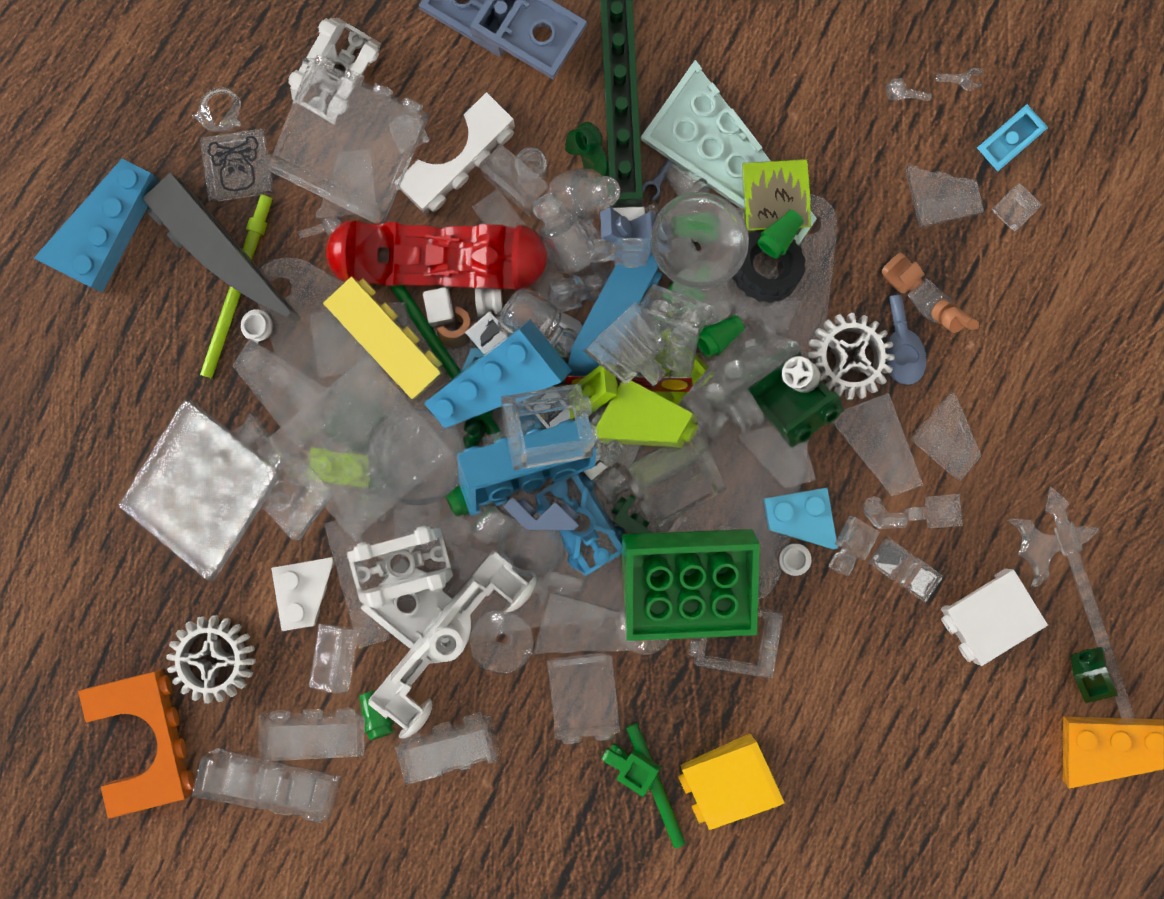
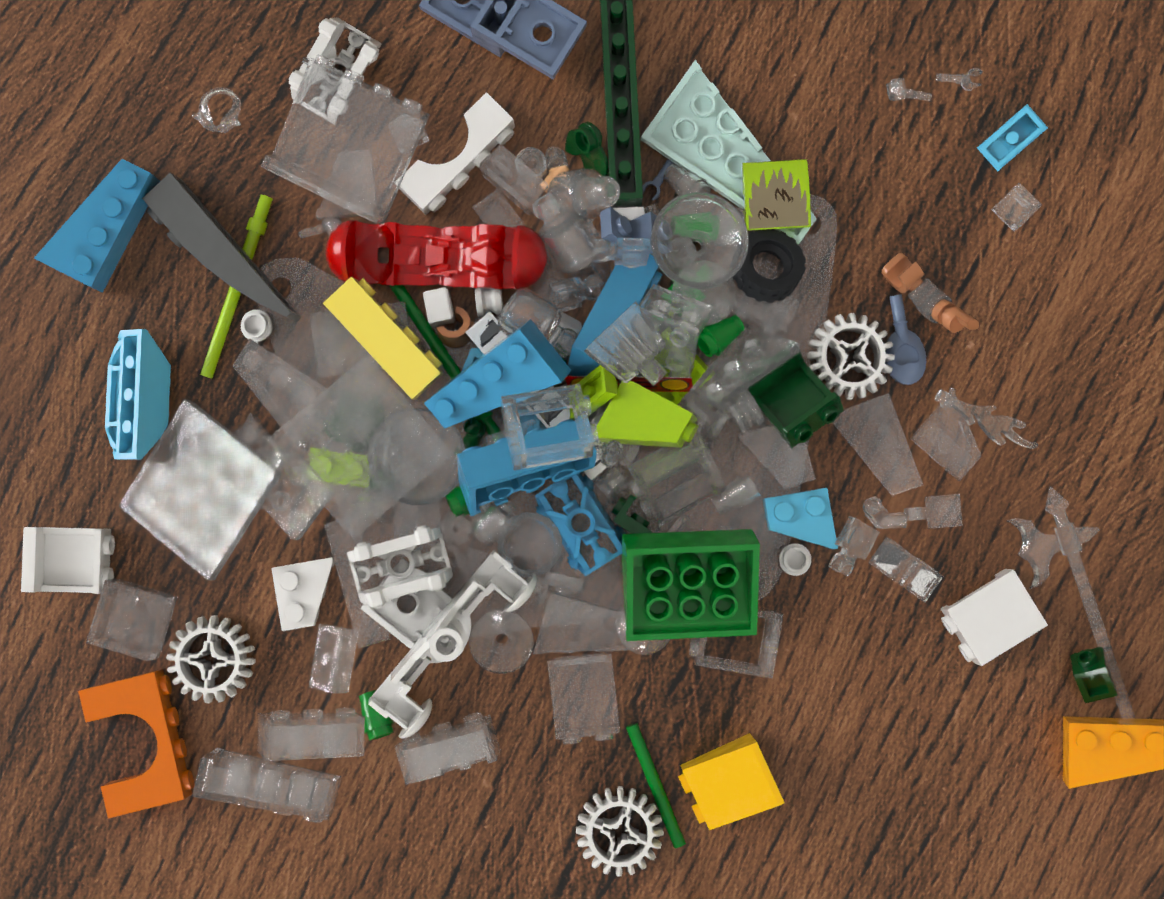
clear tile [200,129,274,202] -> none
sand blue slope [503,497,580,530] -> none
green plate [602,743,662,797] -> none
green cone [757,209,804,259] -> none
white wheel [782,356,821,393] -> none
clear wing [905,165,984,228] -> none
none -> white panel [21,527,115,594]
none -> clear brick [86,578,178,662]
none -> medium azure wedge [105,329,171,460]
none -> clear arm [539,146,569,196]
none -> white gear [576,786,664,876]
none -> clear cone [711,474,761,515]
none -> clear piece [935,388,1038,449]

